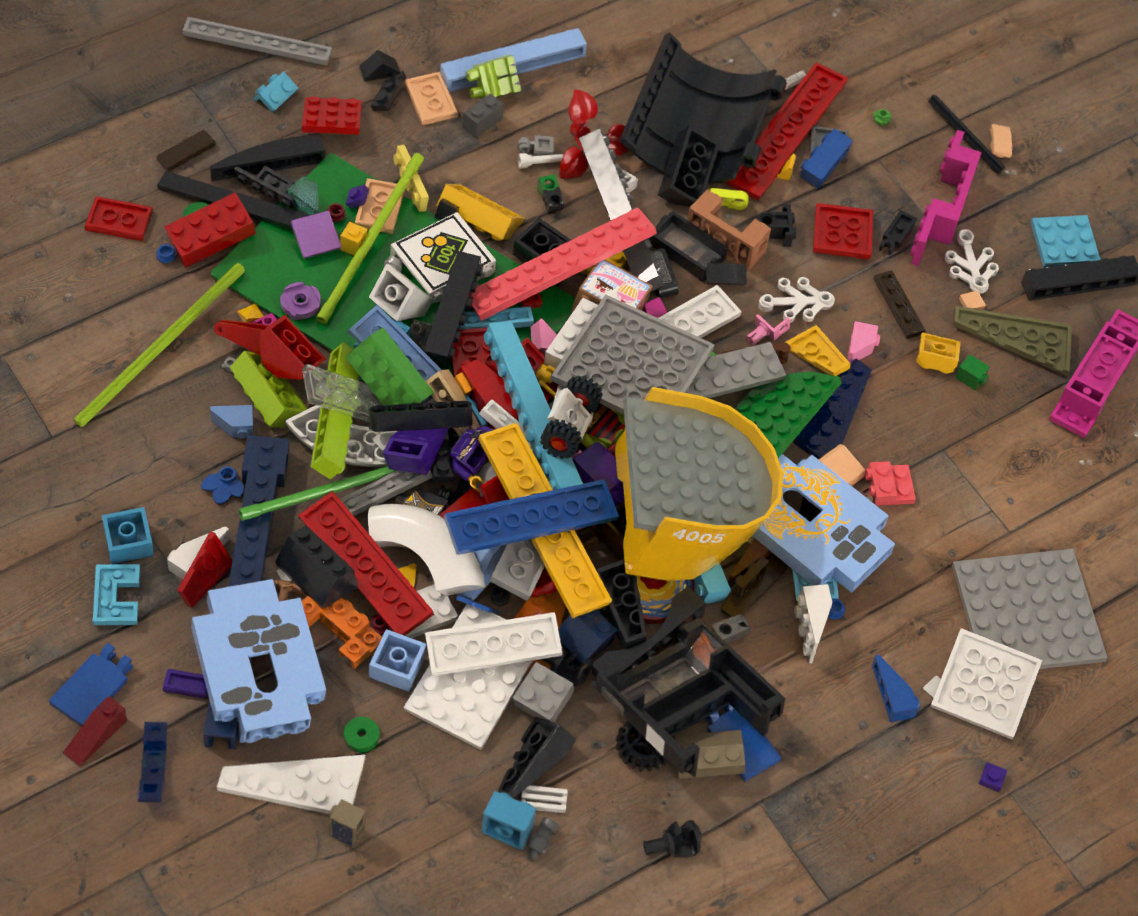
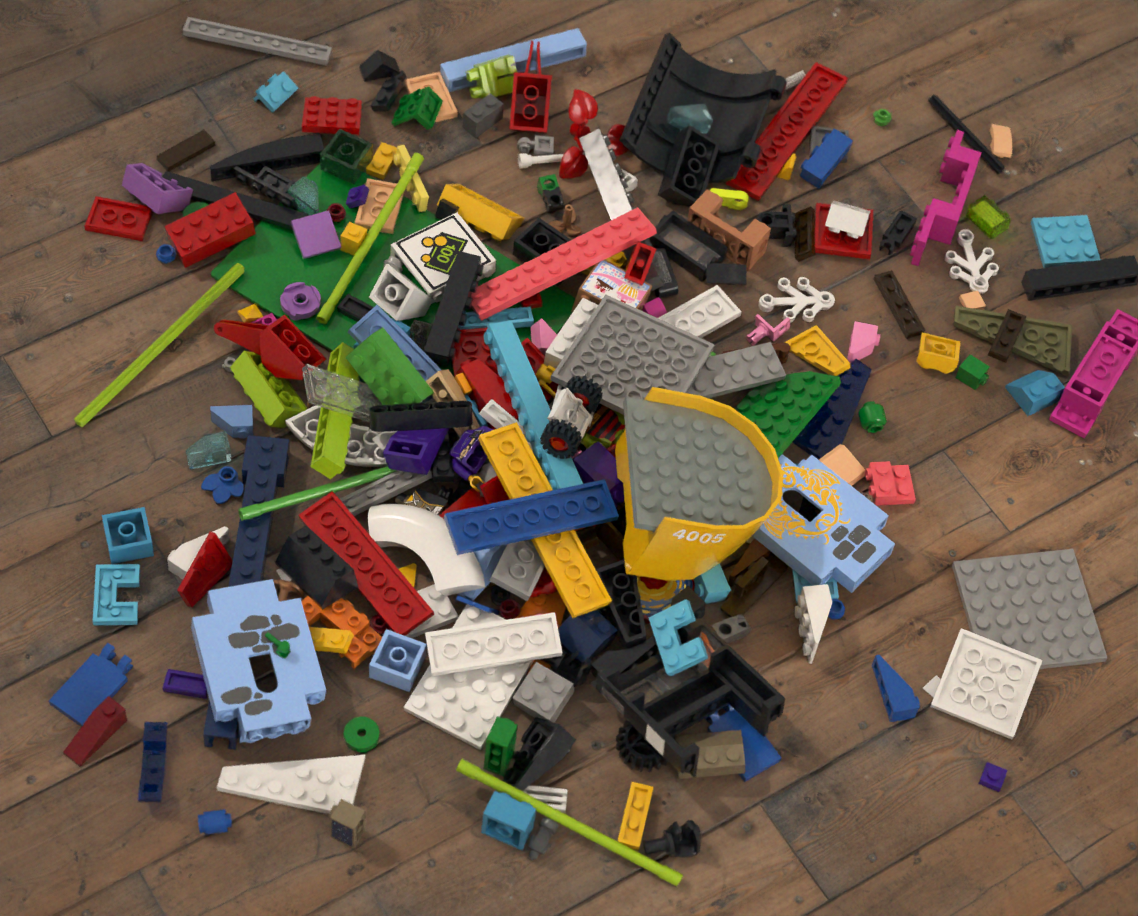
none -> medium lavender wedge [122,163,193,214]
none -> clear light blue slope [186,431,231,470]
none -> blue brick [198,809,232,835]
none -> green hand [265,632,290,658]
none -> yellow plate [309,627,354,654]
none -> clear green brick [320,129,373,184]
none -> black tile [337,294,374,322]
none -> yellow plate [366,142,397,180]
none -> green bracket [391,86,443,130]
none -> lime piece [456,759,683,887]
none -> green brick [483,717,518,777]
none -> dark red plate [499,599,521,620]
none -> red slope [509,41,552,133]
none -> medium nougat plant [549,204,581,236]
none -> yellow plate [618,782,654,851]
none -> red slope [624,241,656,286]
none -> medium azure plate [649,599,709,677]
none -> clear light blue slope [666,104,713,134]
none -> dark brown tile [795,206,815,262]
none -> white slope [825,201,870,238]
none -> green head [858,401,887,433]
none -> clear neon green brick [966,195,1011,239]
none -> dark brown tile [988,309,1027,363]
none -> dark azure slope [1005,370,1065,416]

